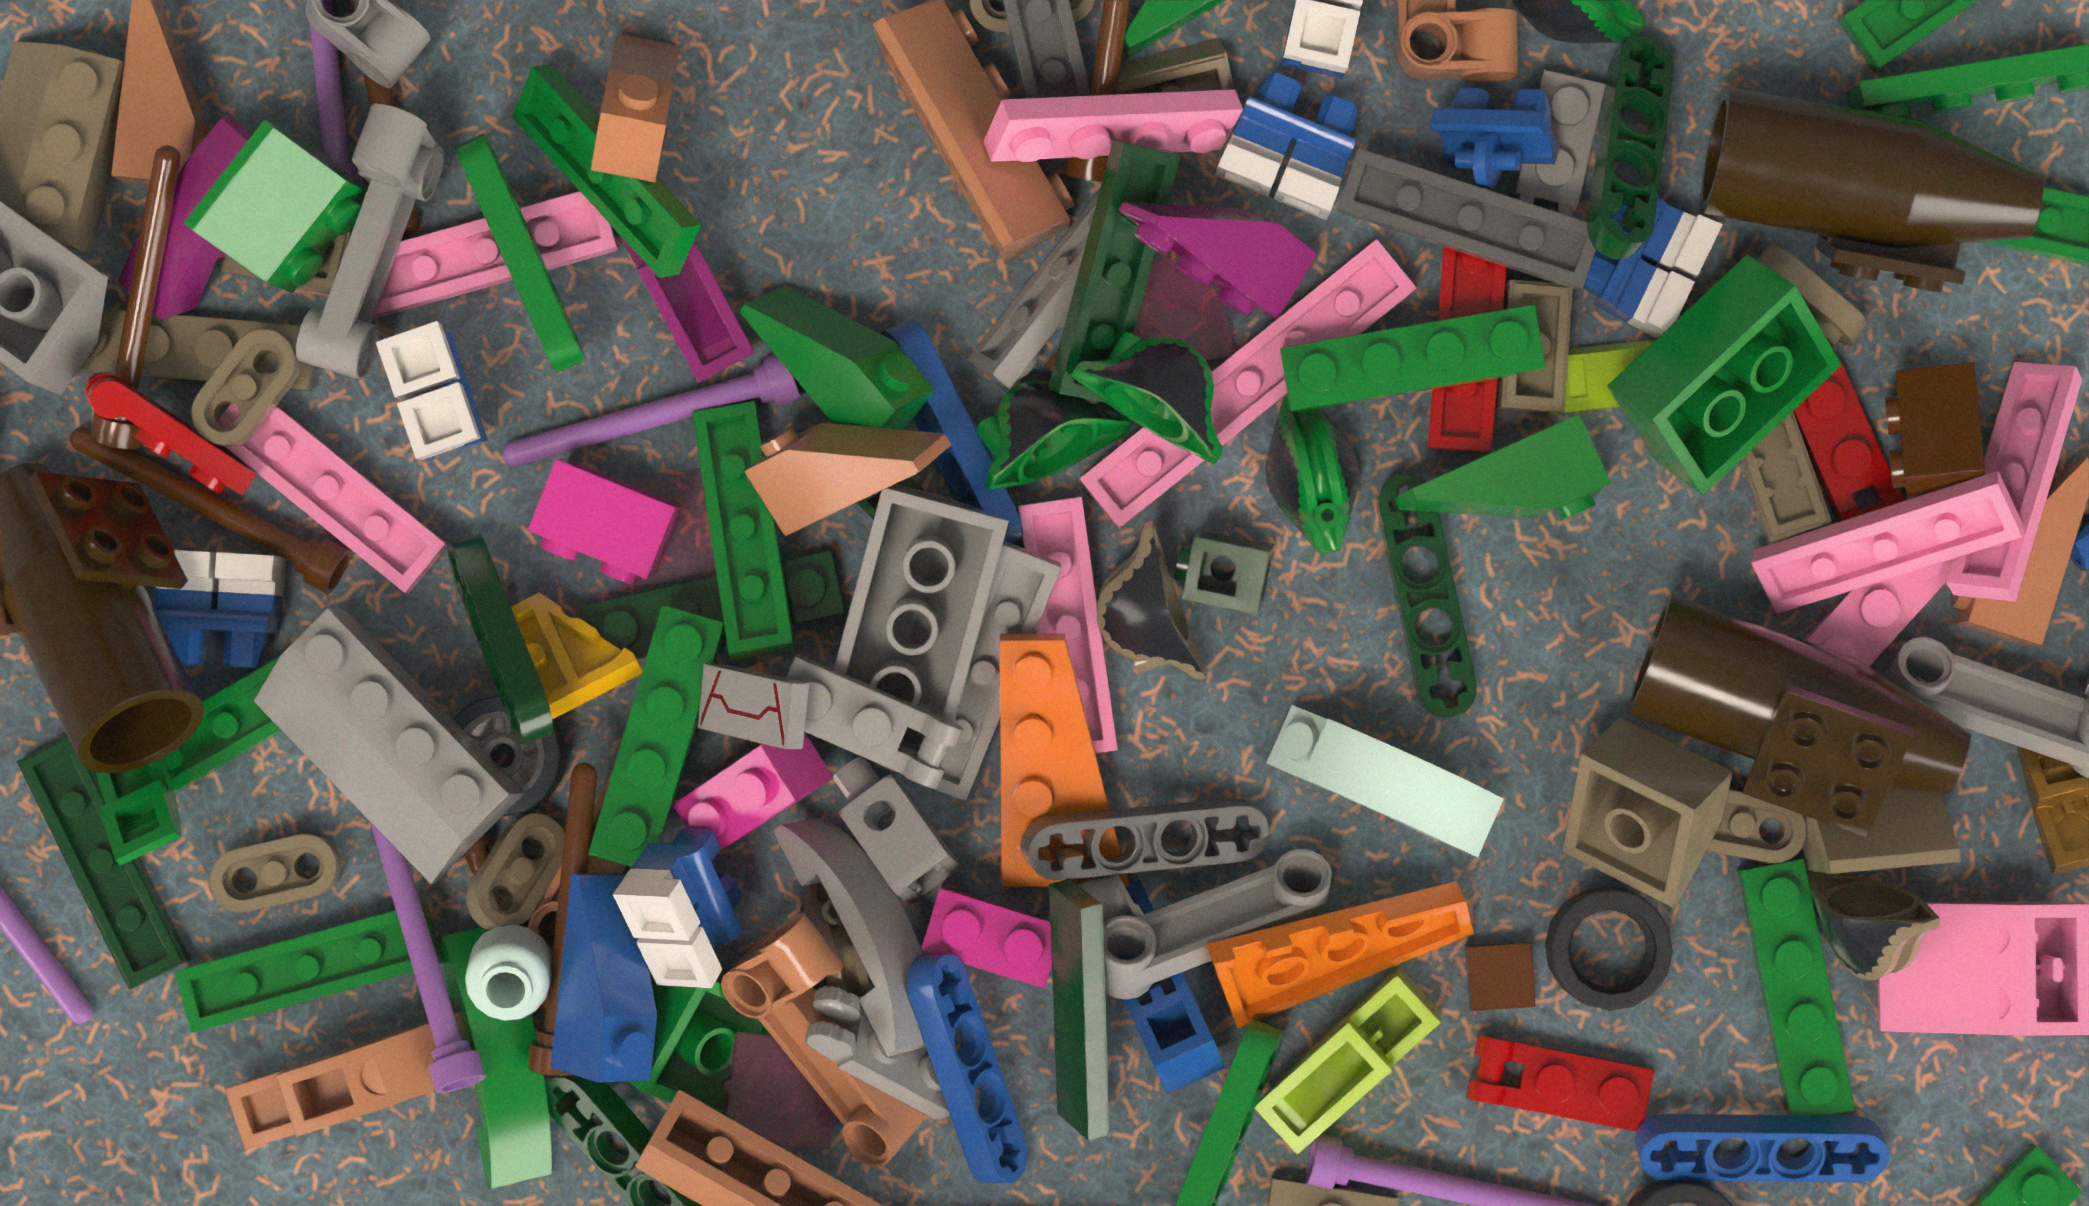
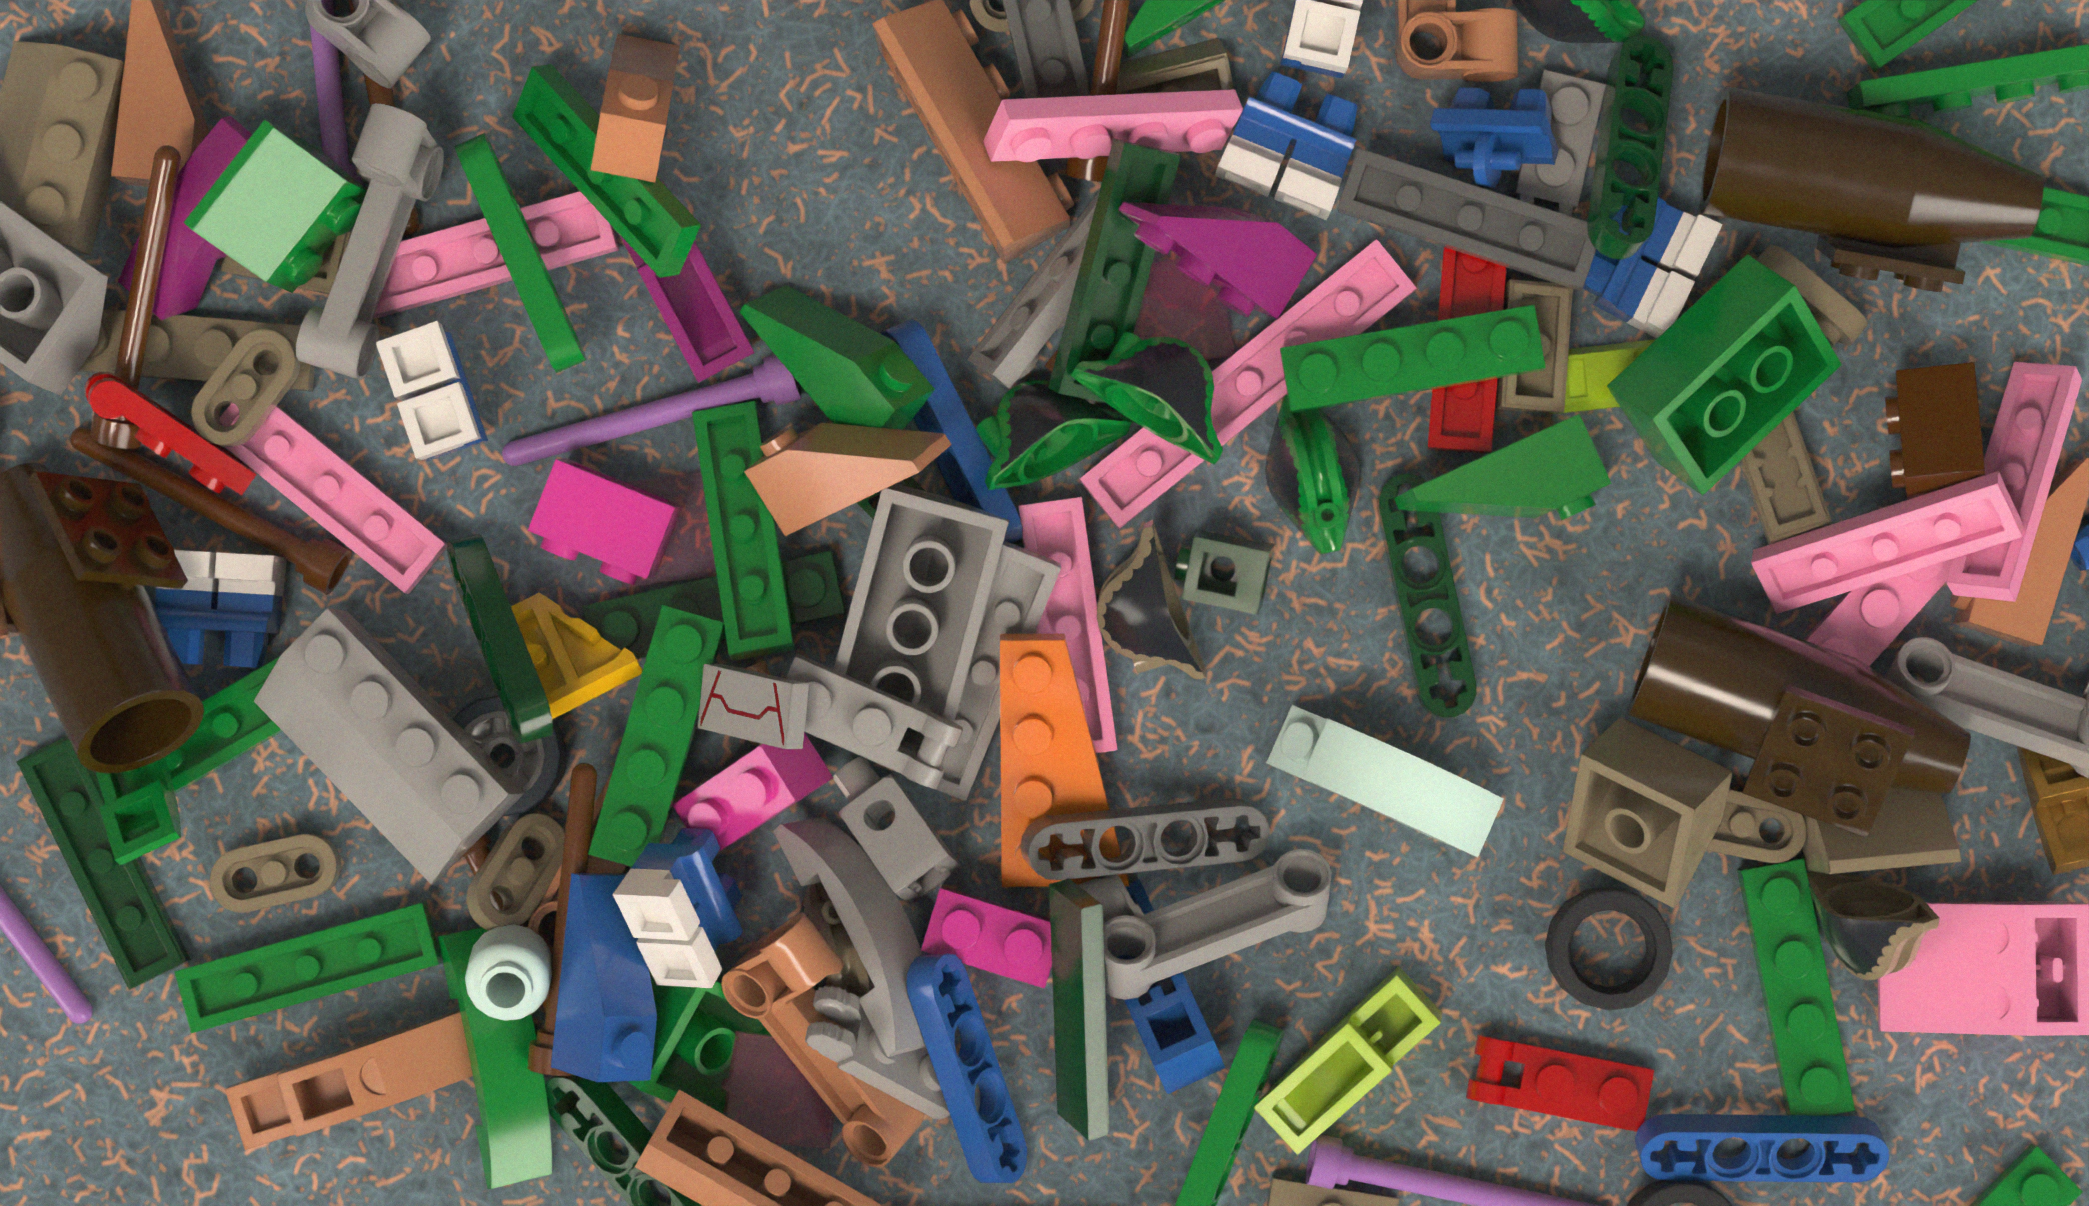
medium lavender piece [370,822,486,1093] -> none
orange wing [1206,881,1474,1029] -> none
reddish brown tile [1465,942,1536,1011] -> none
red plate [1793,360,1906,522] -> none

